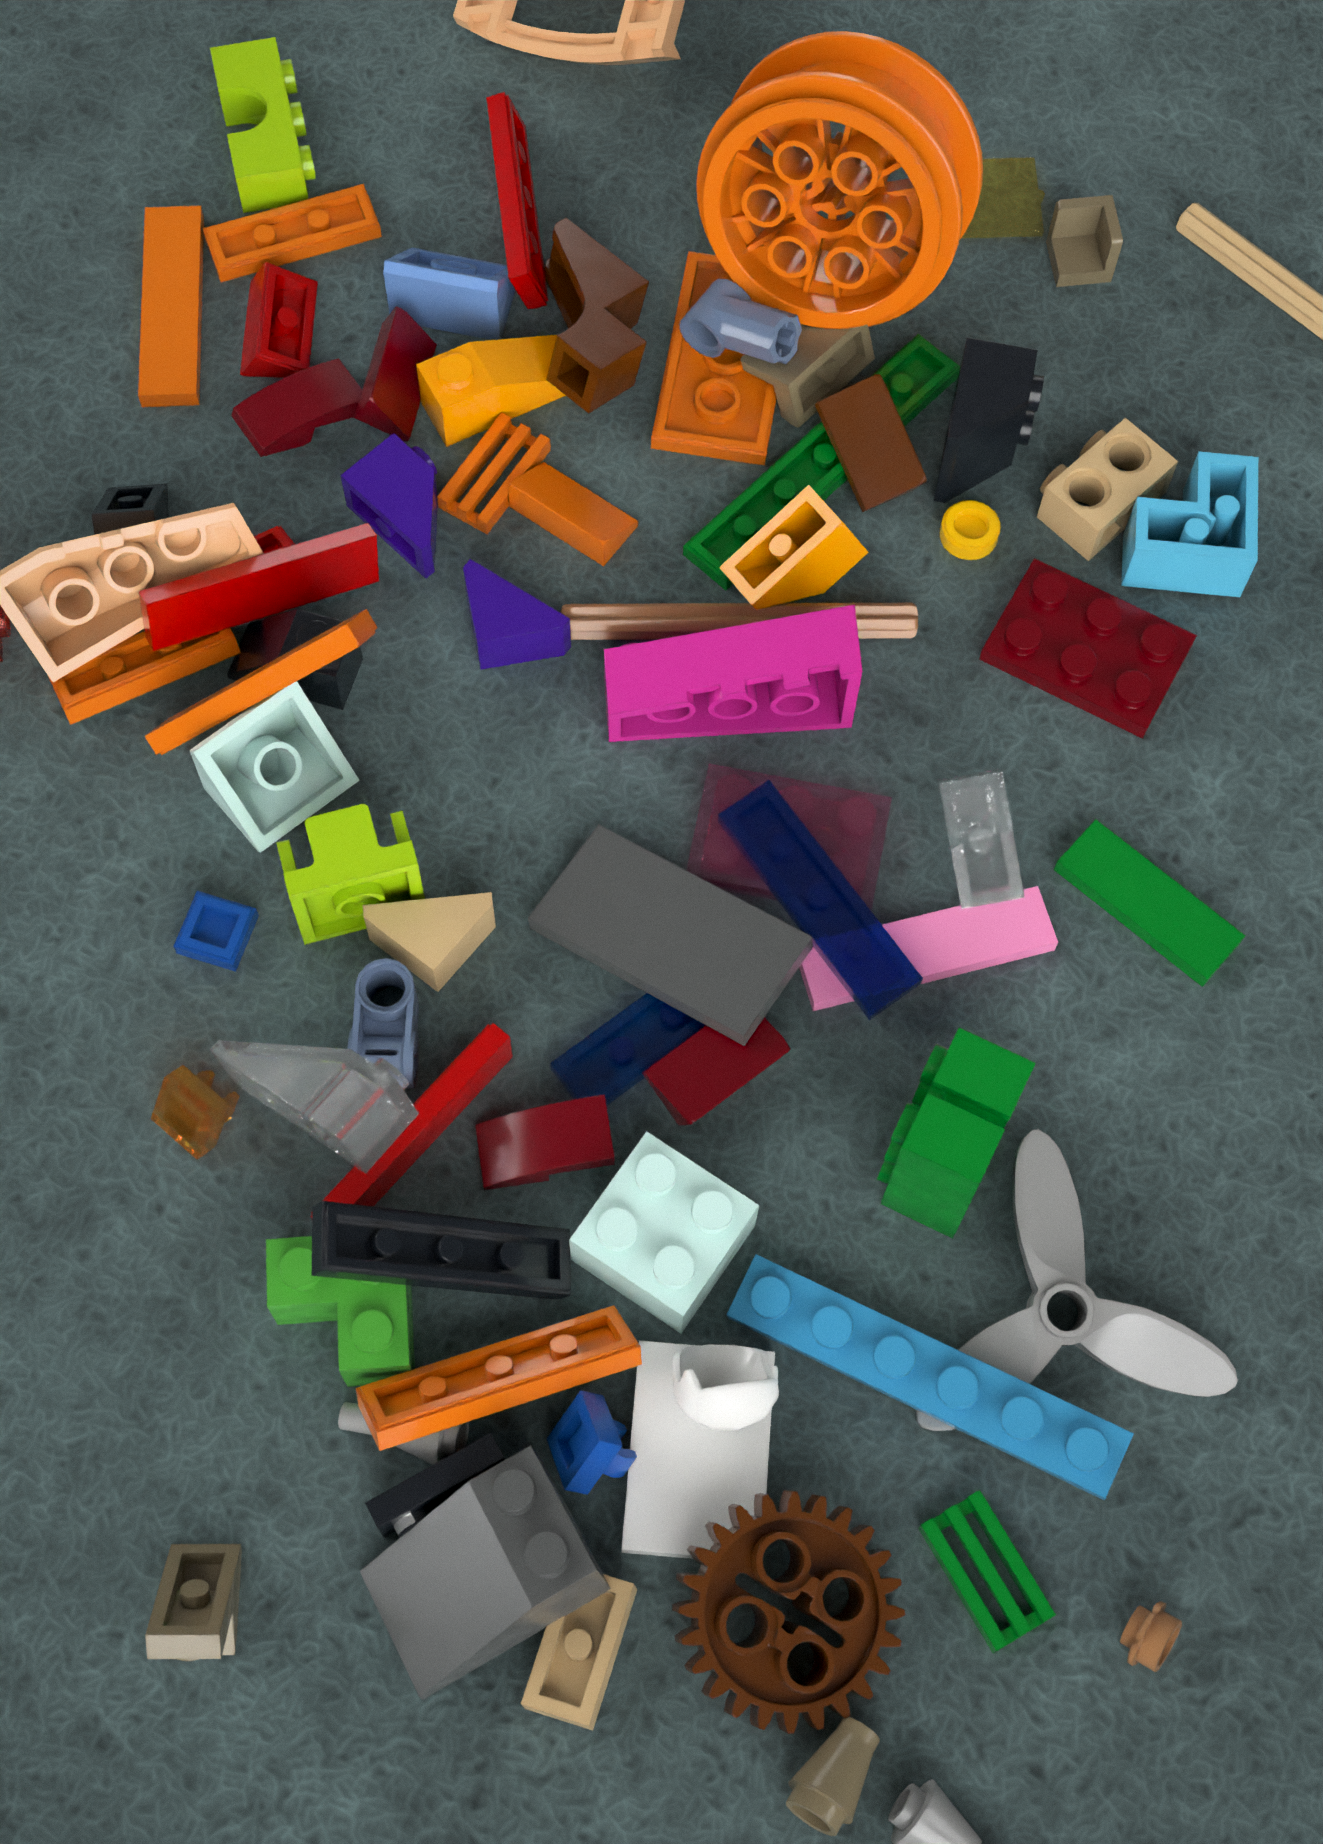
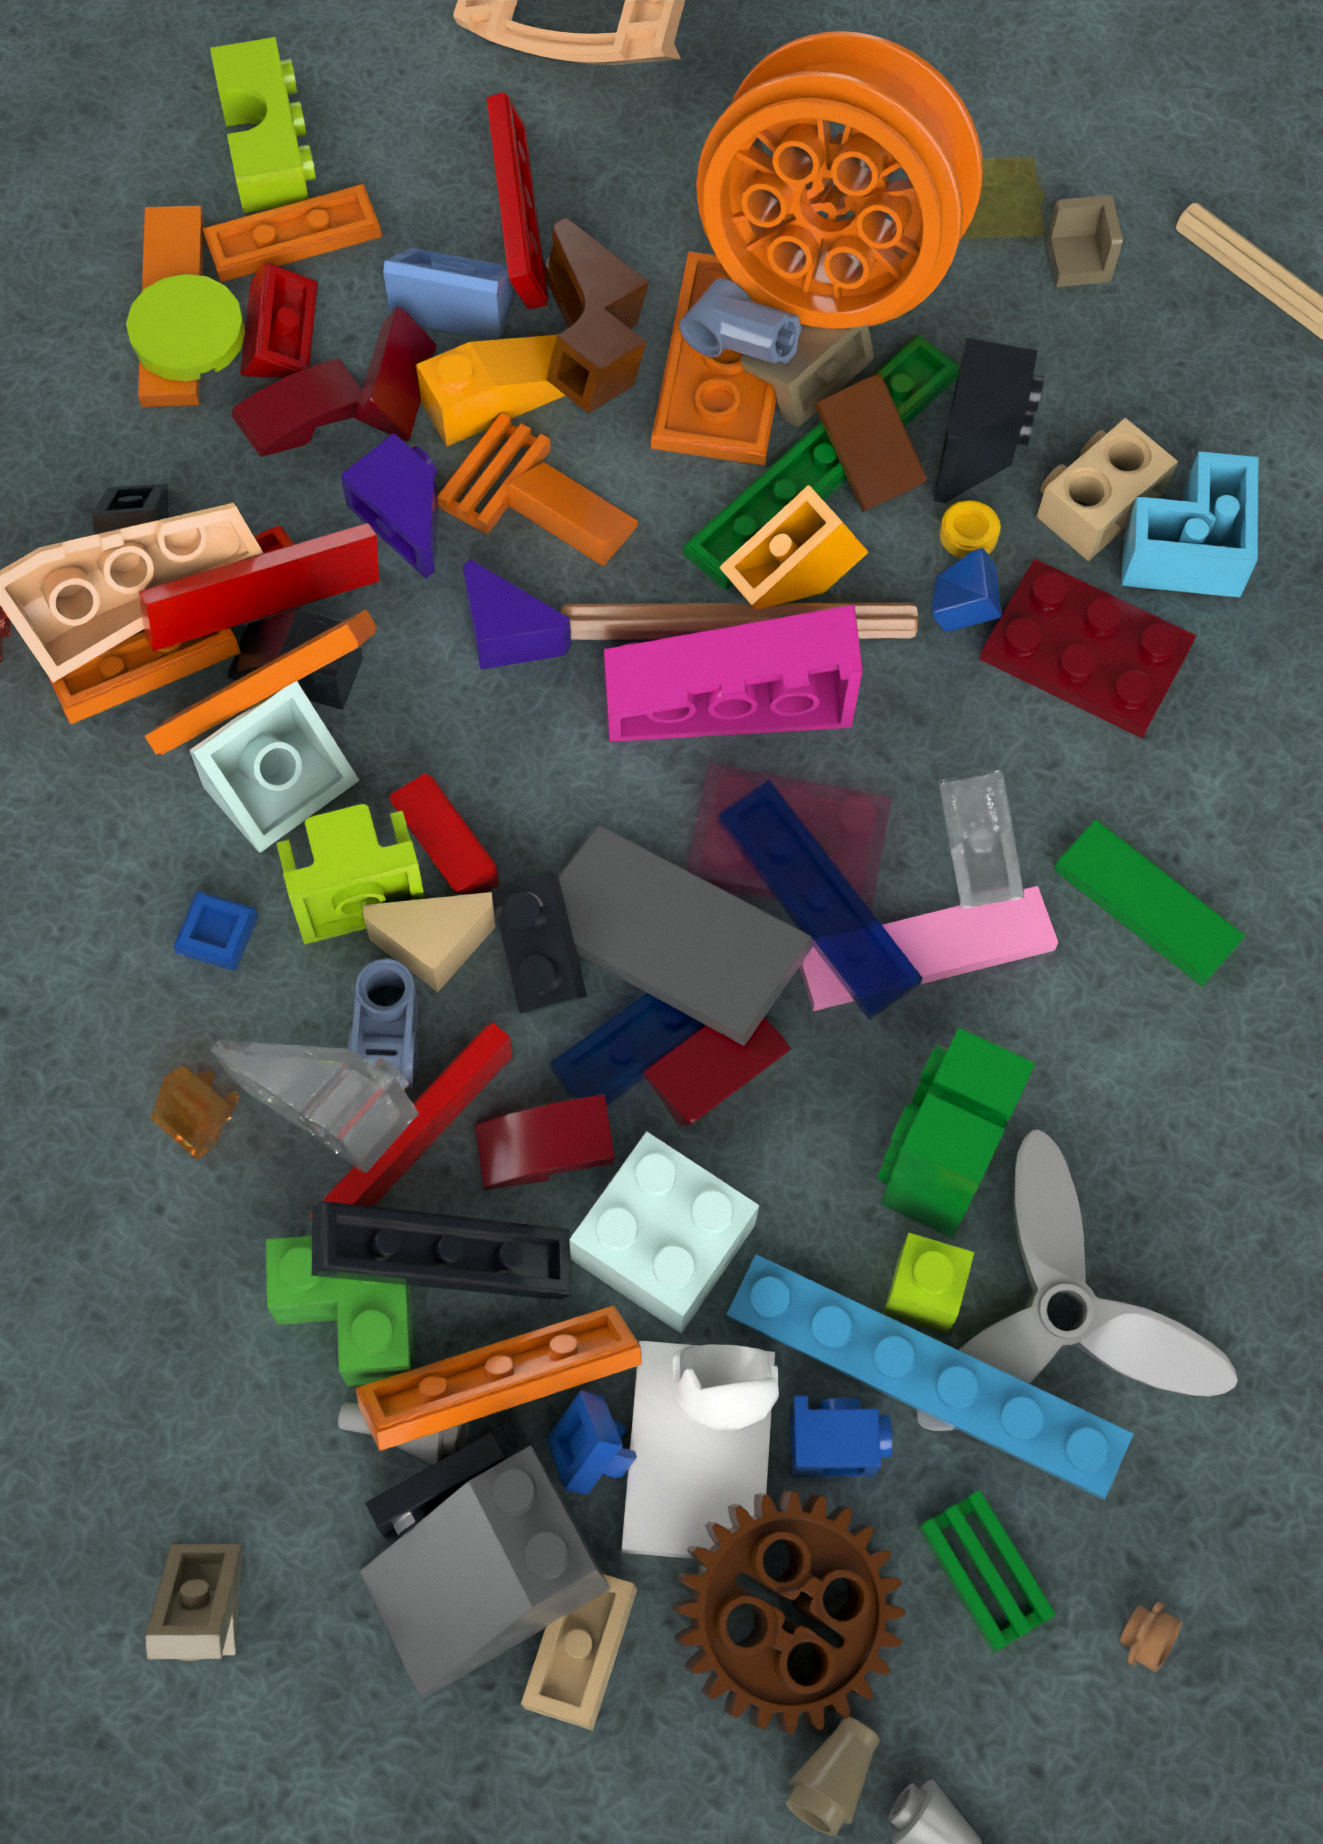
none -> lime tile [126,274,245,382]
none -> red slope [389,773,500,895]
none -> black piece [490,872,587,1013]
none -> blue brick [790,1396,892,1477]
none -> lime brick [883,1232,975,1335]
none -> blue slope [932,548,1002,632]

